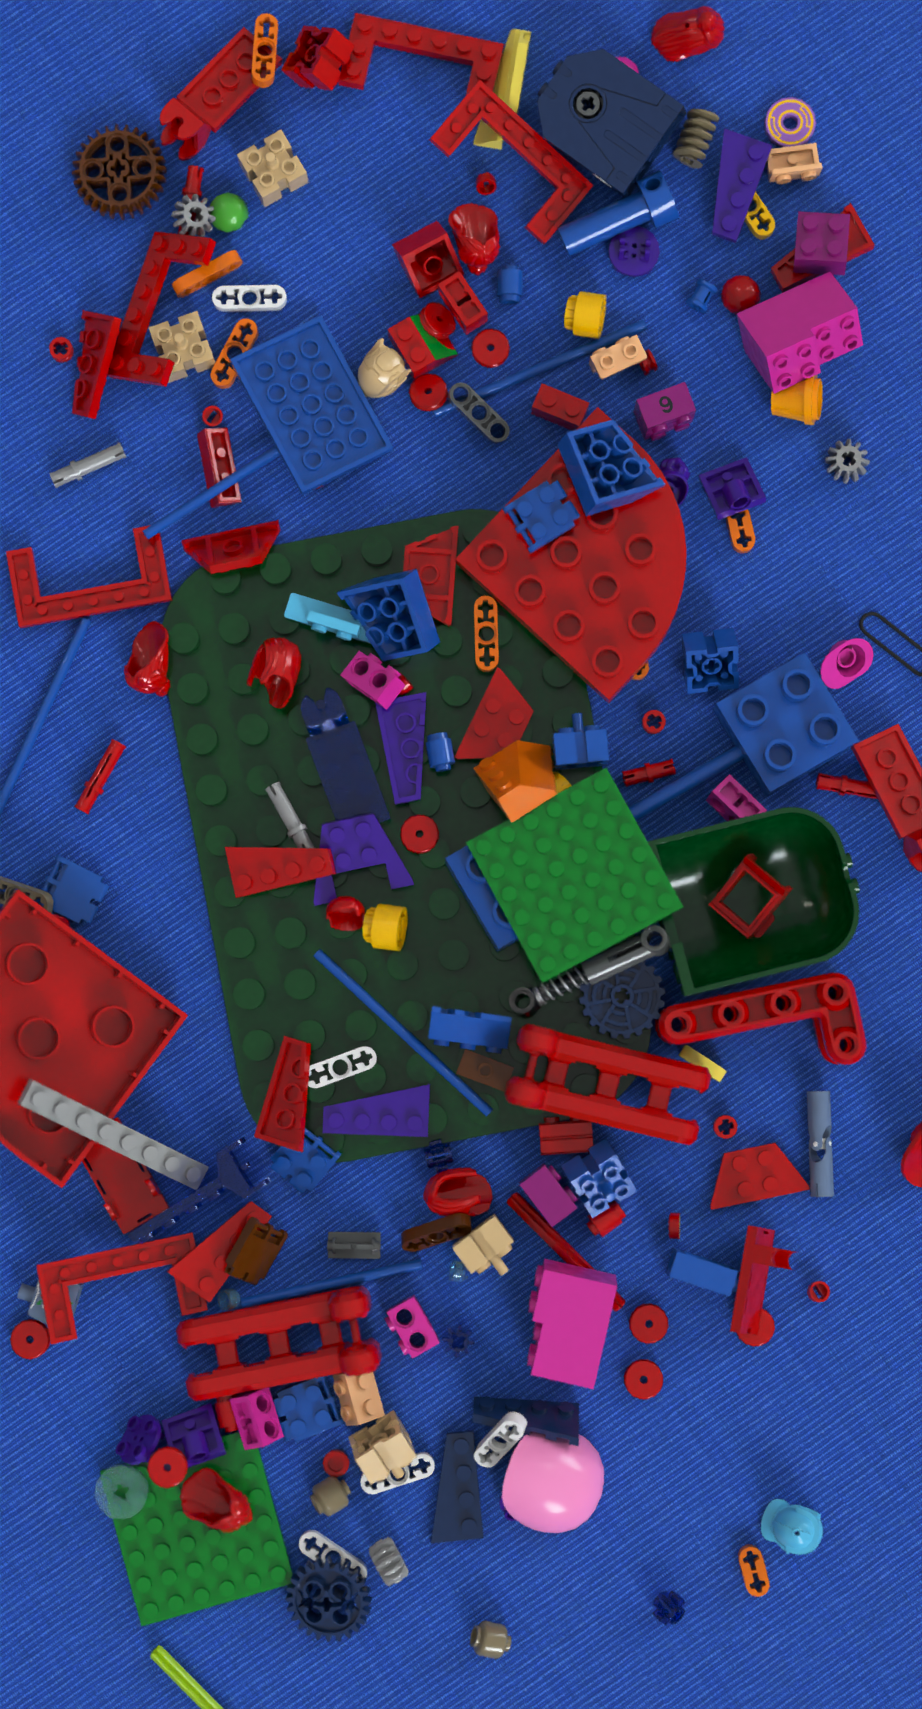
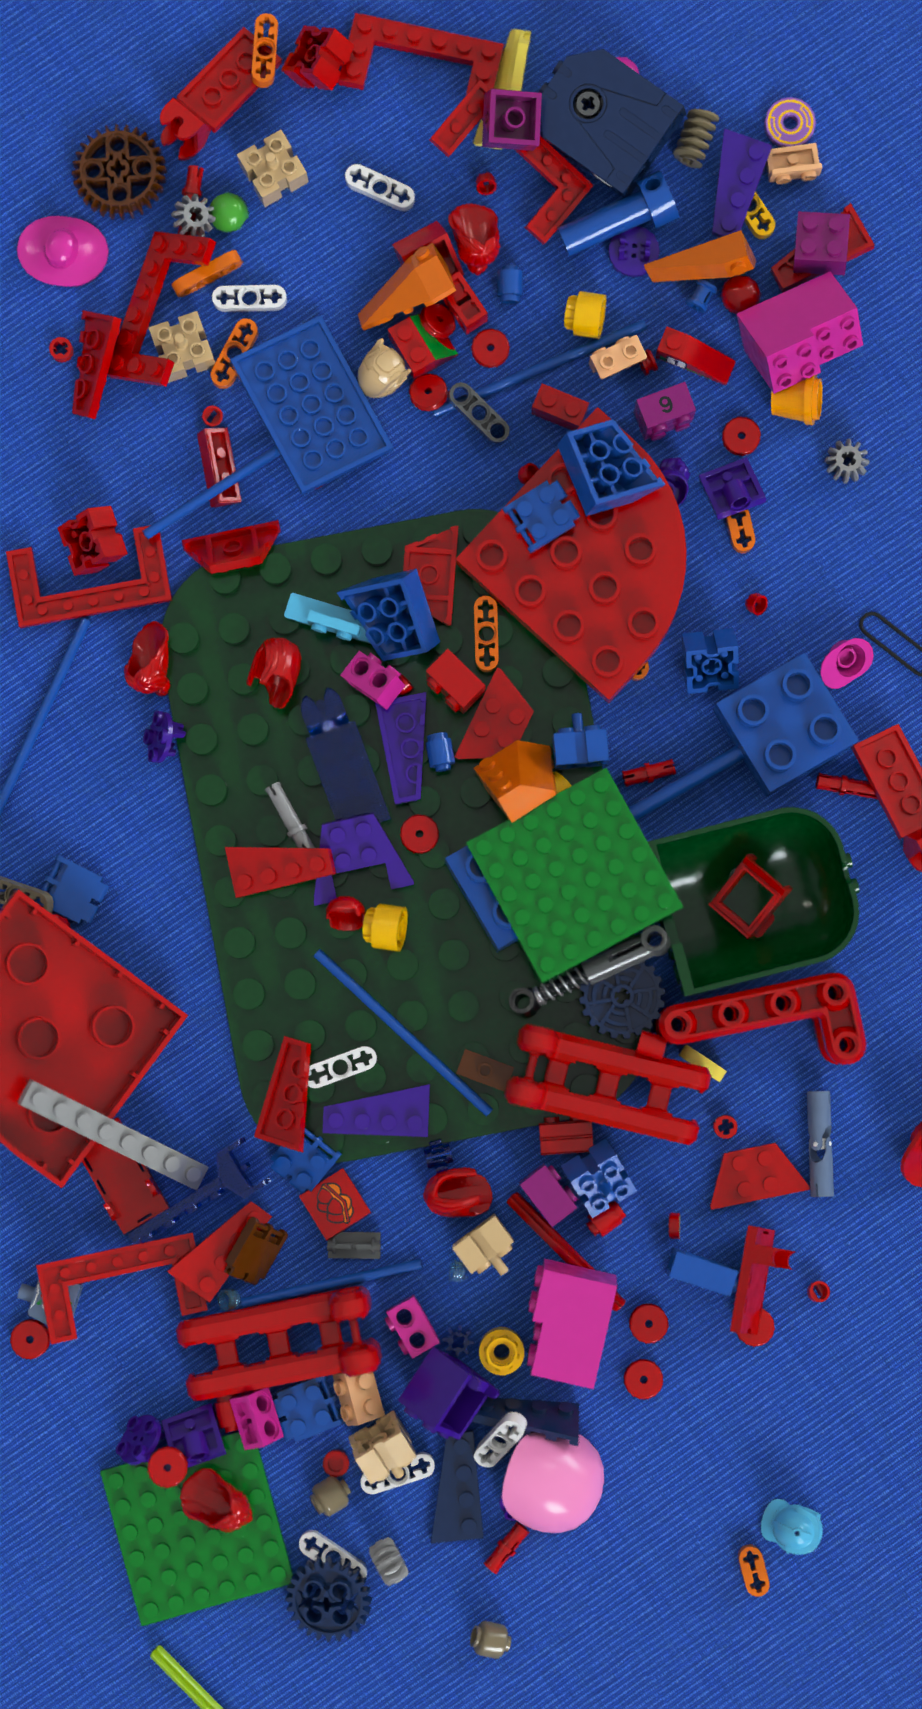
light grey pin [49,442,126,488] -> none
red pin [74,739,126,815] -> none
clear light blue plate [95,1464,149,1519] -> none
reddish brown beam [401,1213,471,1252] -> none
blue wedge [428,1006,512,1053] -> none
red bush [642,710,666,734] -> none
red hair [651,6,725,62] -> none
clear blue gear [652,1590,686,1625] -> none
dark pink brick [706,774,767,821] -> none
none -> dark pink hat [17,216,109,287]
none -> red brick [58,506,128,576]
none -> dark purple plate [143,710,186,763]
none -> red tile [299,1168,372,1241]
none -> white beam [345,164,415,211]
none -> orange wedge [358,243,456,330]
none -> dark purple container [398,1347,499,1440]
none -> red brick [426,649,486,714]
none -> yellow piece [479,1327,524,1375]
none -> magenta brick [482,89,542,151]
none -> red pin [483,1522,530,1574]
none -> red hinge [518,463,539,485]
none -> red panel [636,1030,667,1060]
none -> orange wedge [644,230,756,282]
none -> red slope [655,326,736,385]
none -> red piece [722,417,761,456]
none -> red hinge [745,593,768,615]

